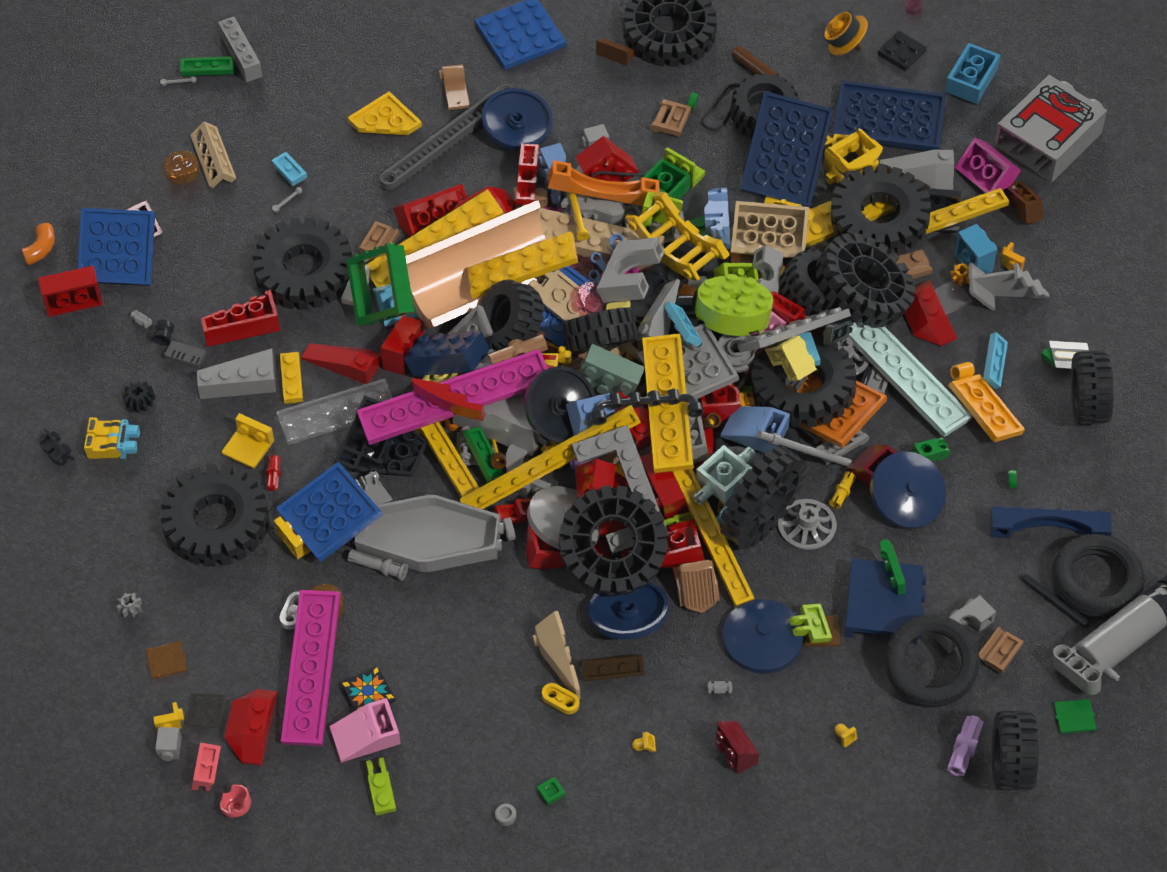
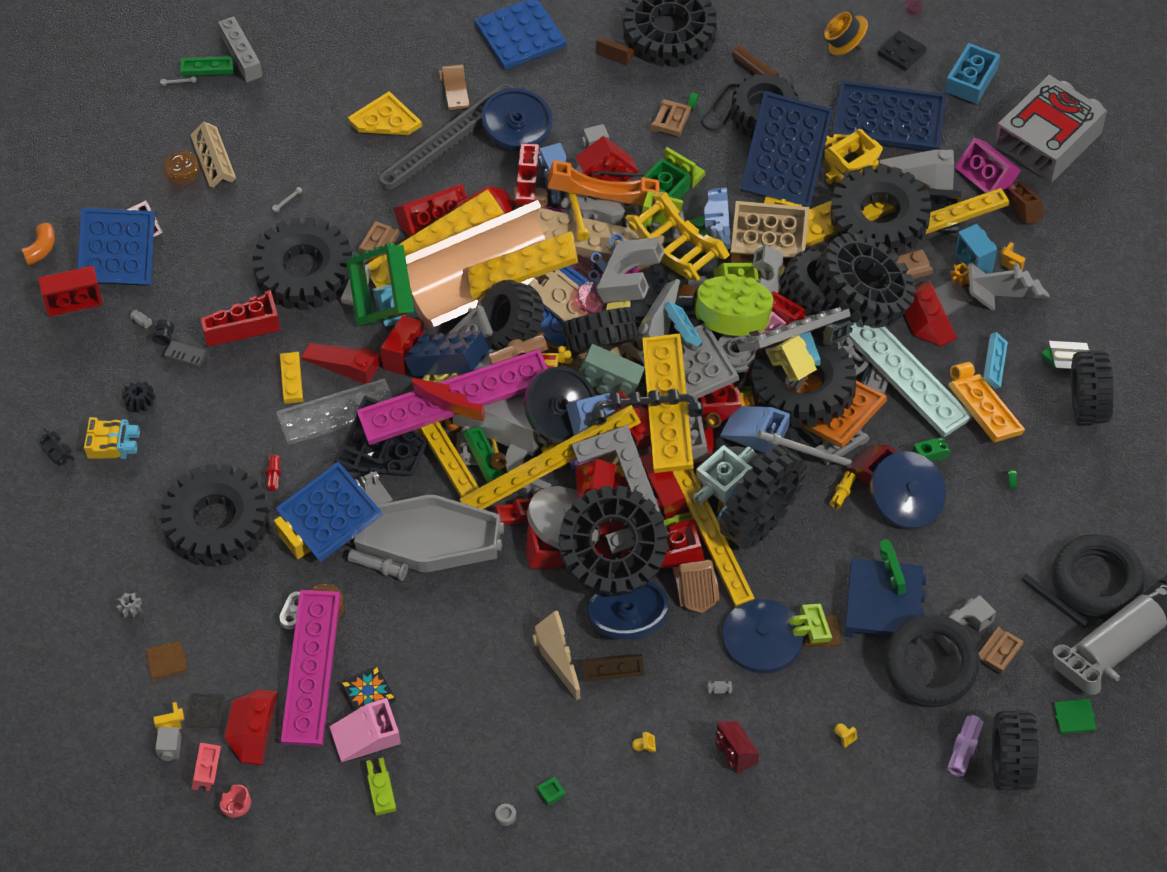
light grey wedge [197,349,276,399] -> none
yellow bracket [222,413,274,469] -> none
medium azure plate [271,152,307,186] -> none
light grey tile [503,517,515,541] -> none
yellow plate [542,683,580,714] -> none
light grey wheel [778,499,837,550] -> none
dark blue arch [990,506,1112,538] -> none

